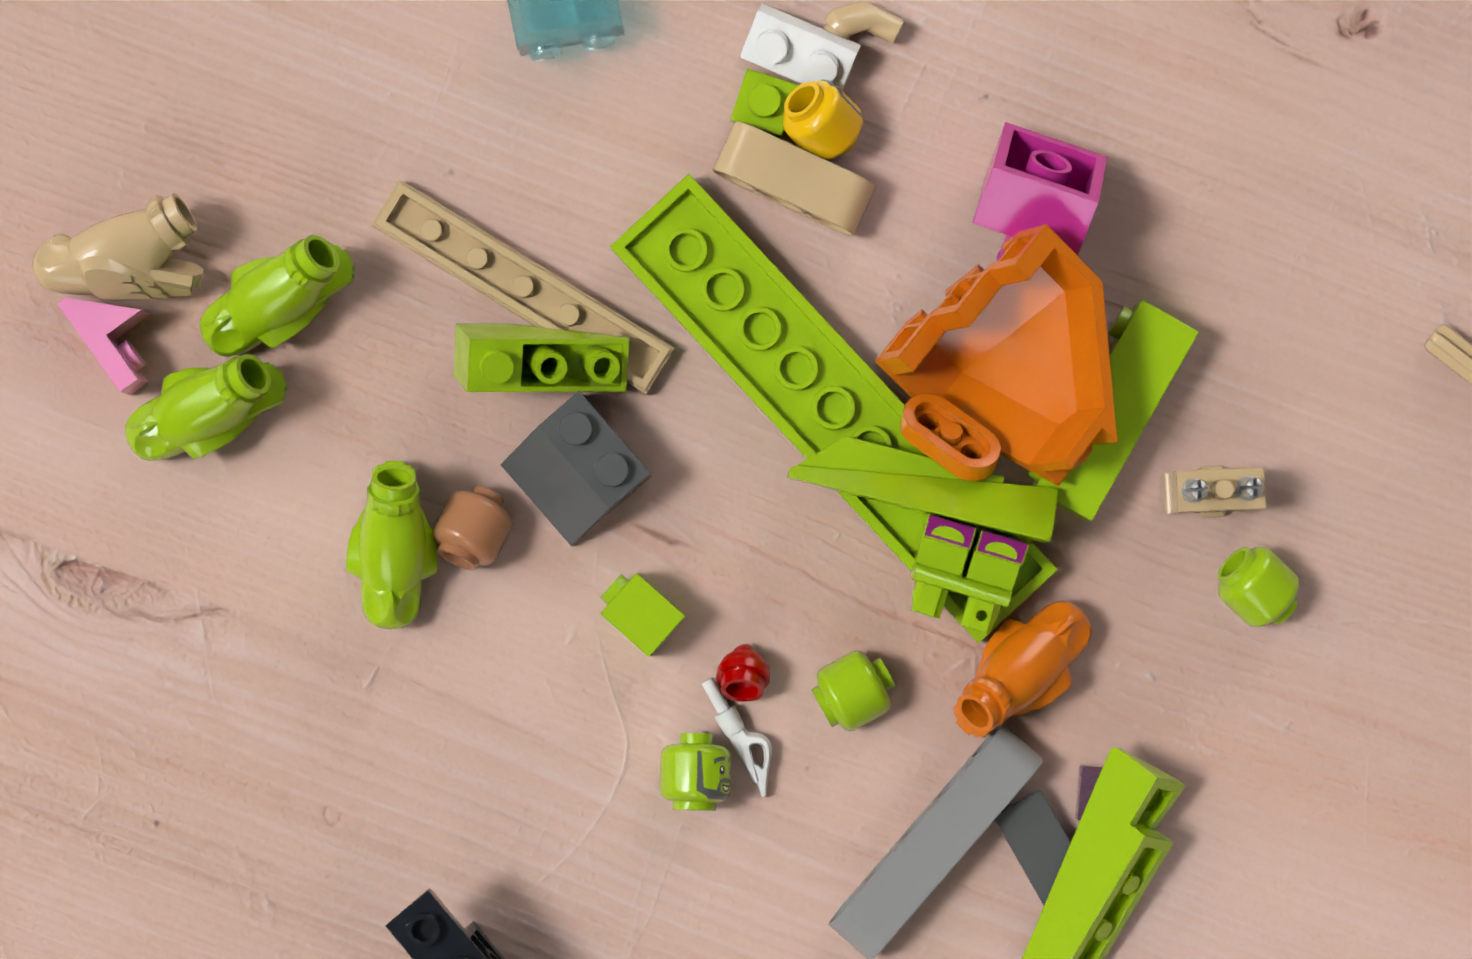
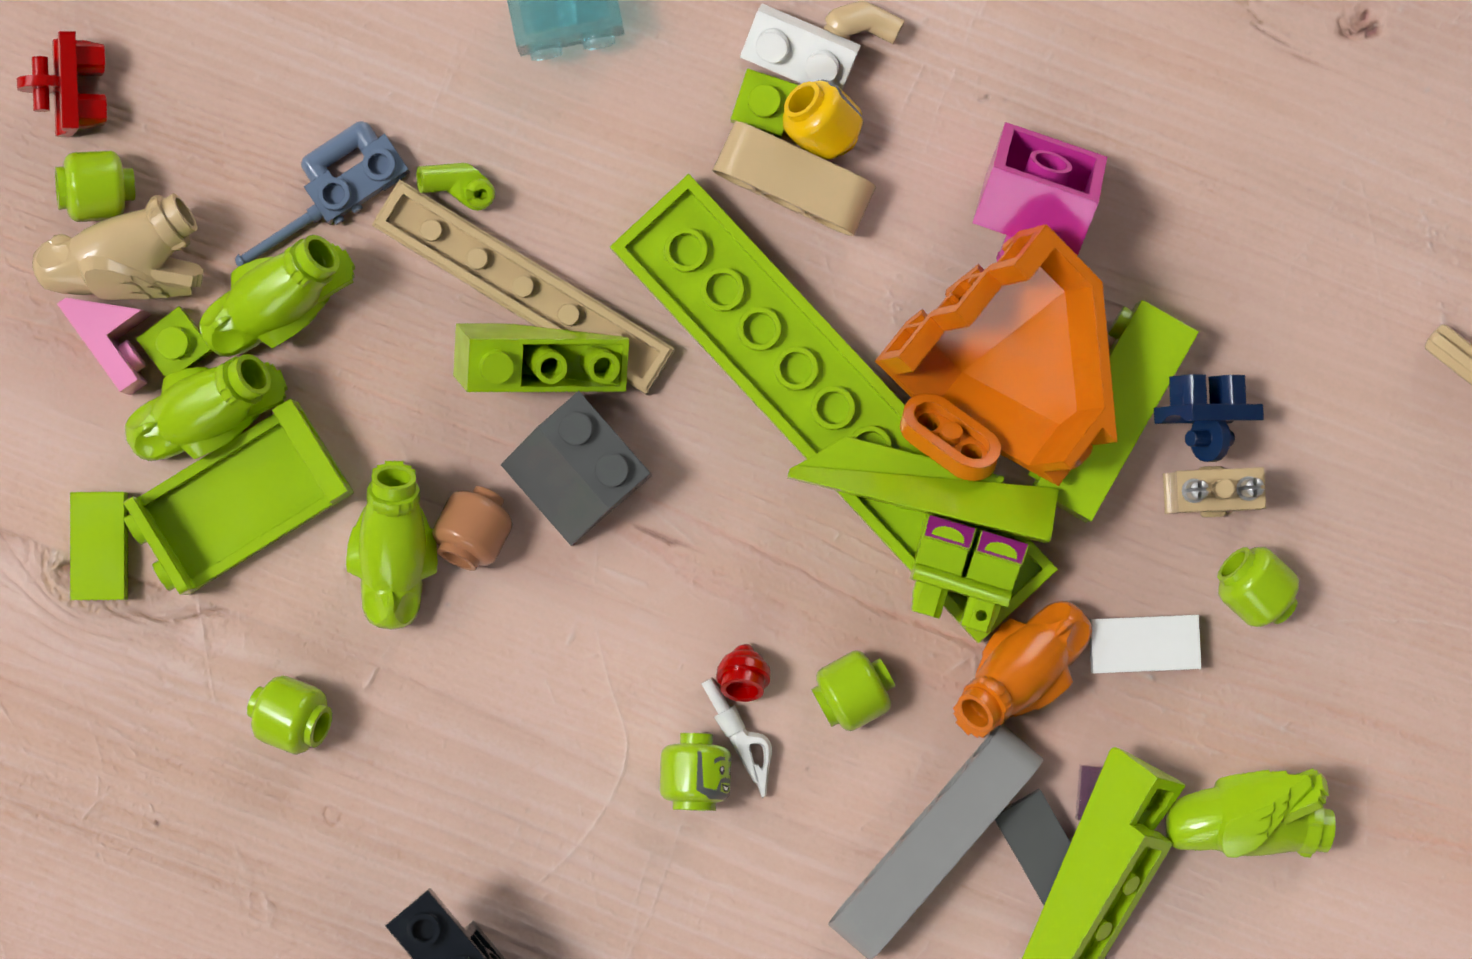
lime brick [600,573,686,657] -> none
none -> red hips [16,31,107,137]
none -> lime head [55,151,136,222]
none -> lime tile [70,492,128,600]
none -> lime panel [124,398,354,595]
none -> lime plate [136,306,213,377]
none -> sand blue piece [235,121,410,267]
none -> lime head [247,675,333,755]
none -> lime arm [416,163,495,211]
none -> white tile [1089,615,1201,673]
none -> dark blue hips [1154,374,1264,462]
none -> lime animal [1165,768,1336,858]

